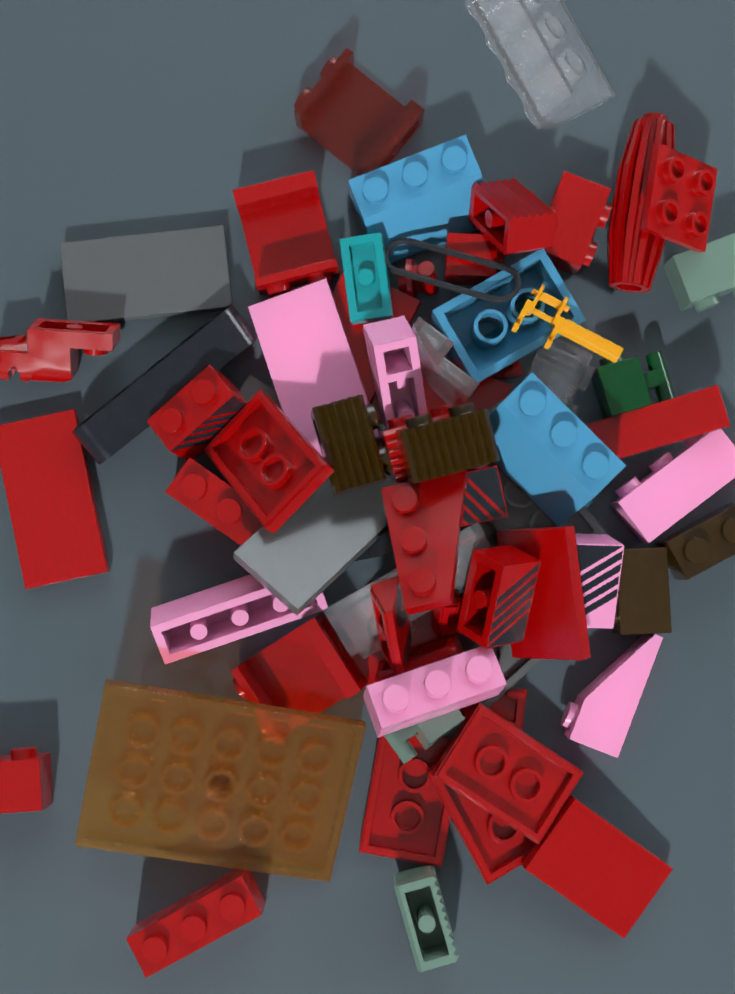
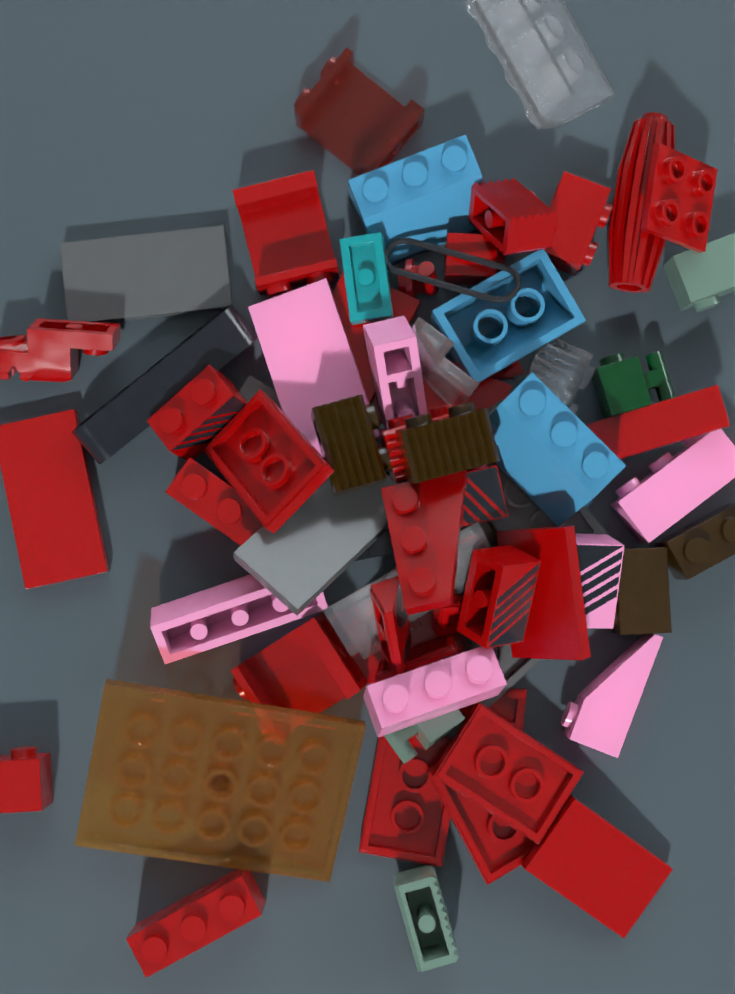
light orange piece [511,284,624,363] -> none

